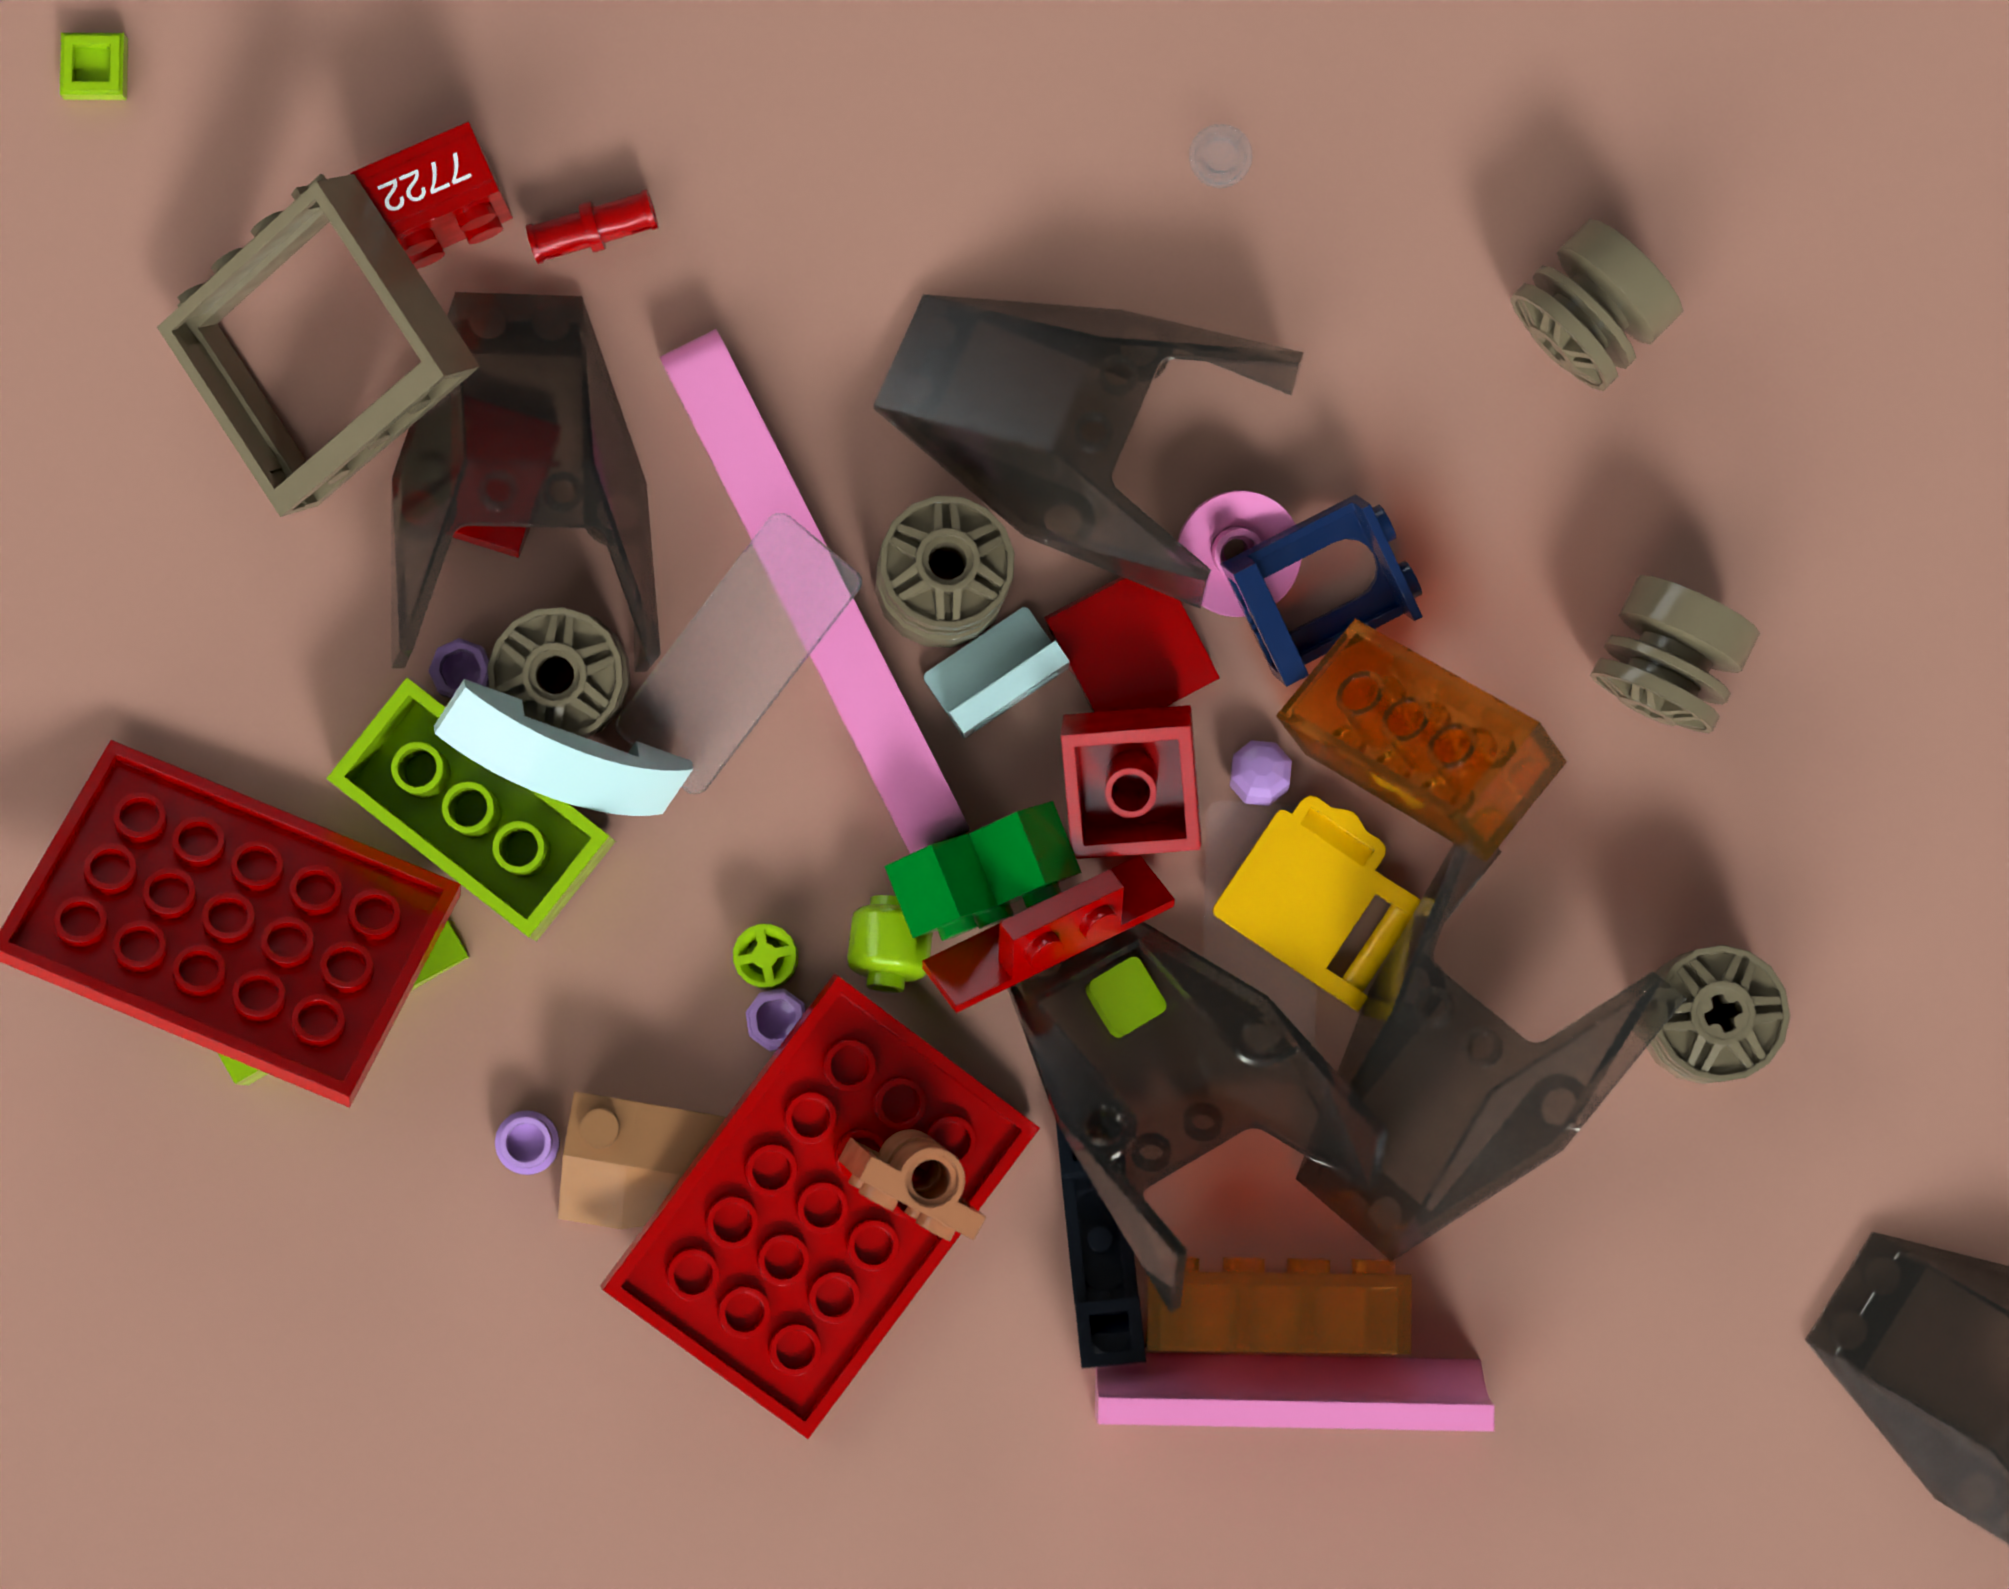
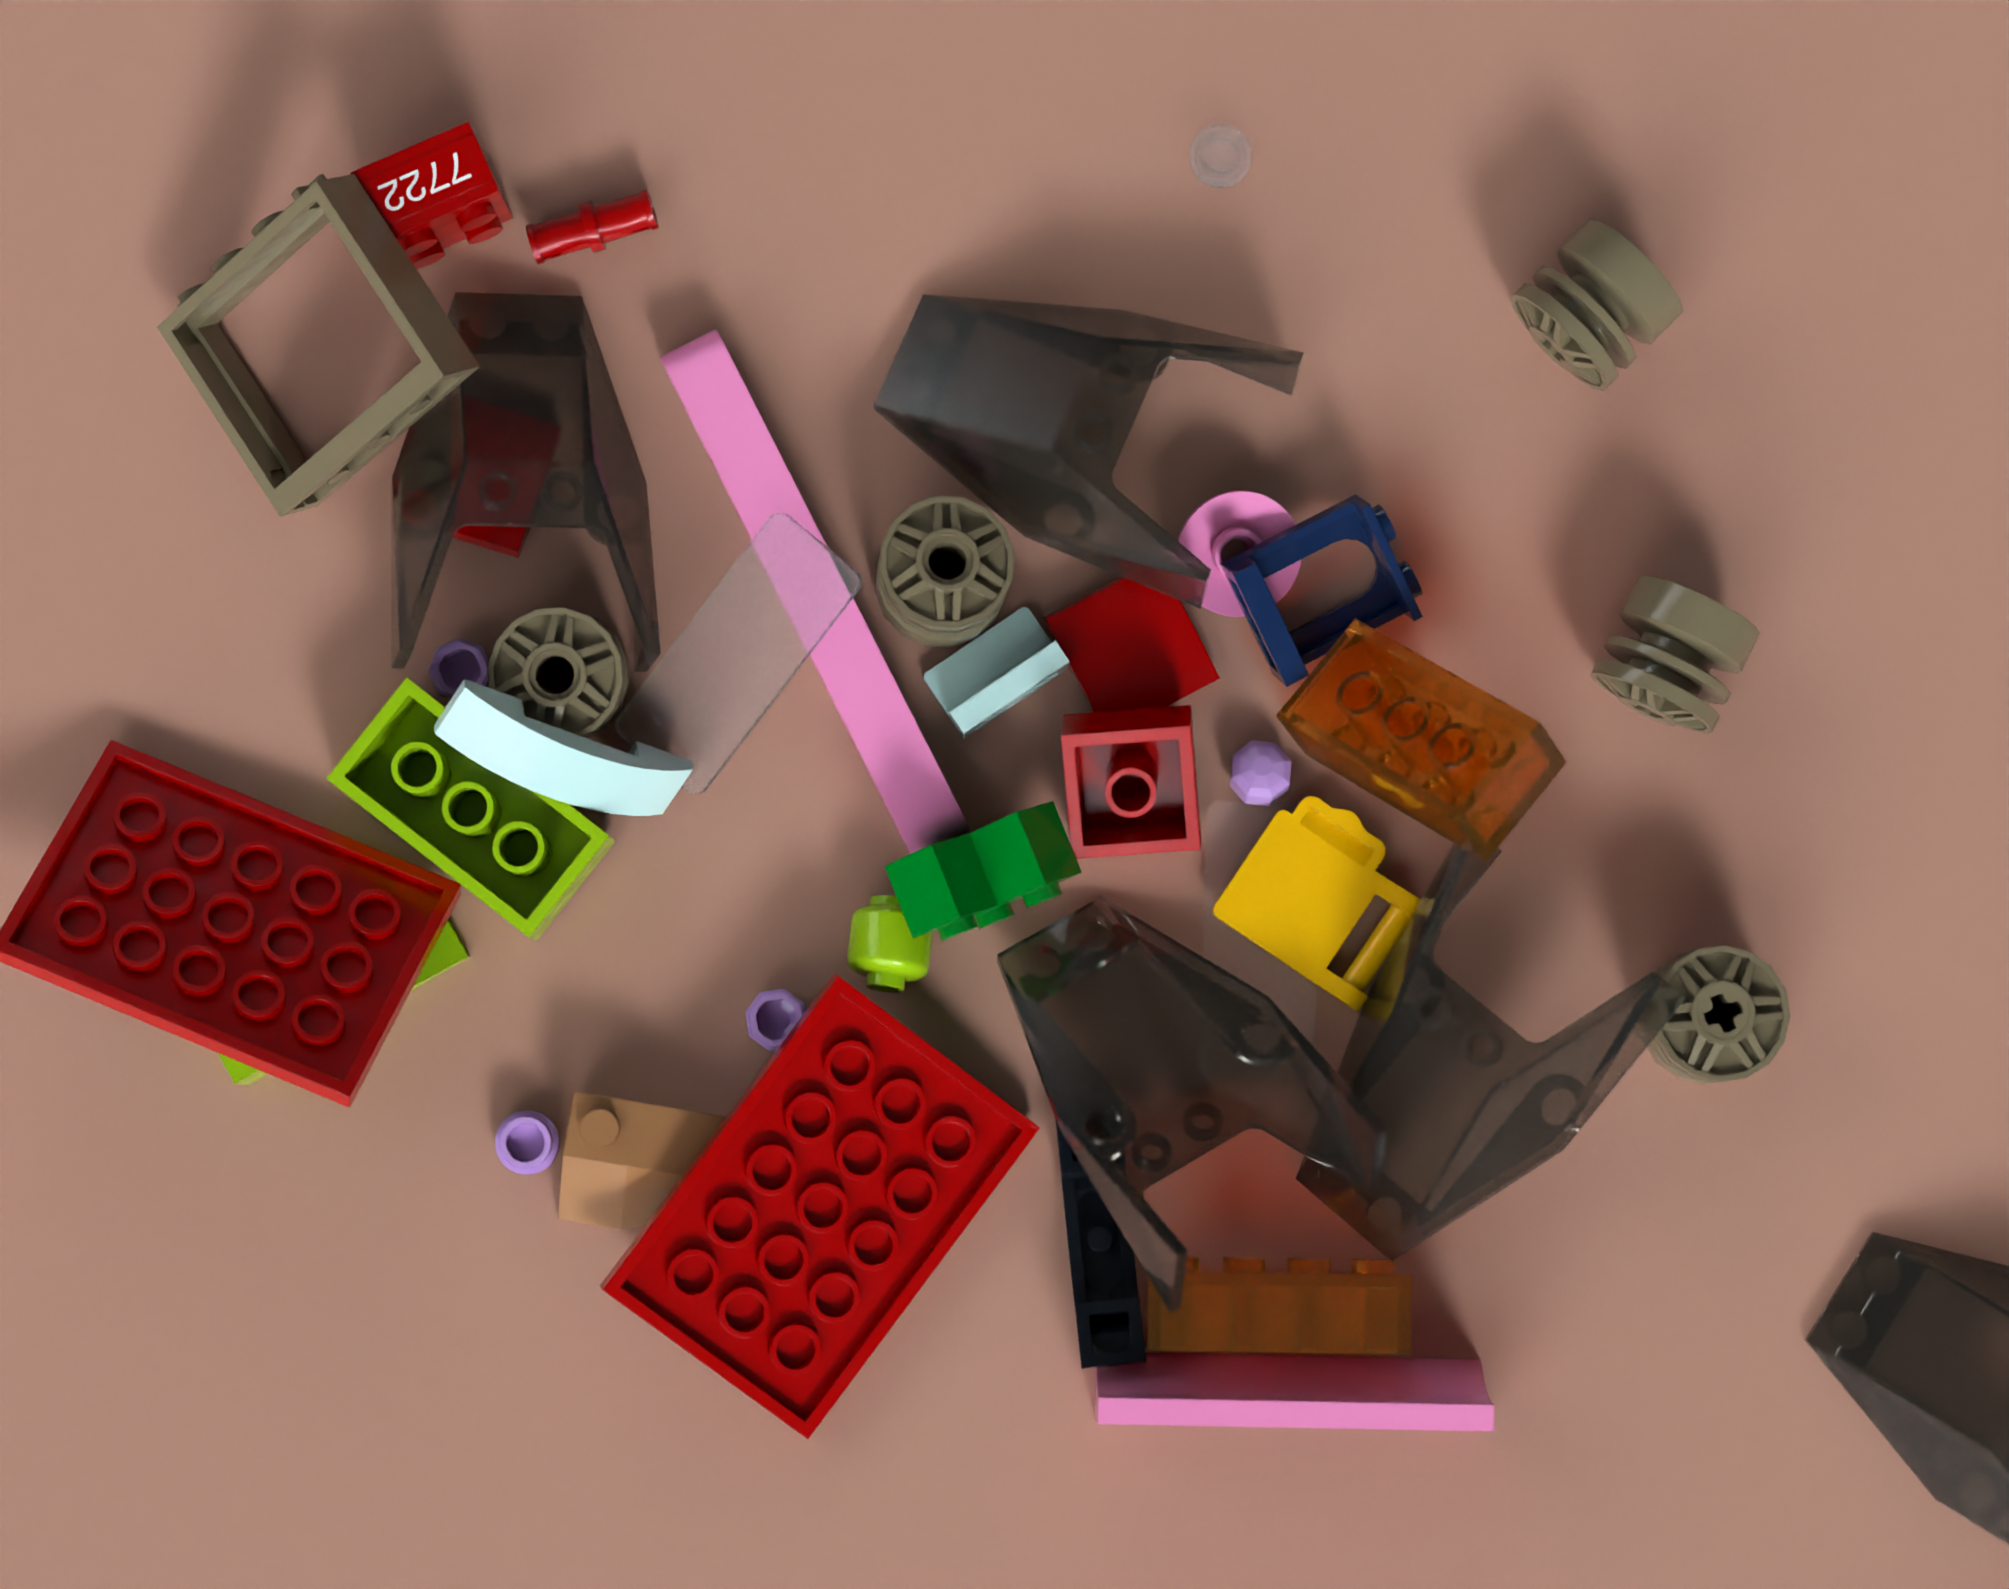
lime tile [60,33,128,100] -> none
lime wheel [733,924,798,989] -> none
nougat plate [838,1129,986,1241] -> none
red bracket [922,855,1175,1013] -> none
lime piece [1085,957,1167,1038] -> none

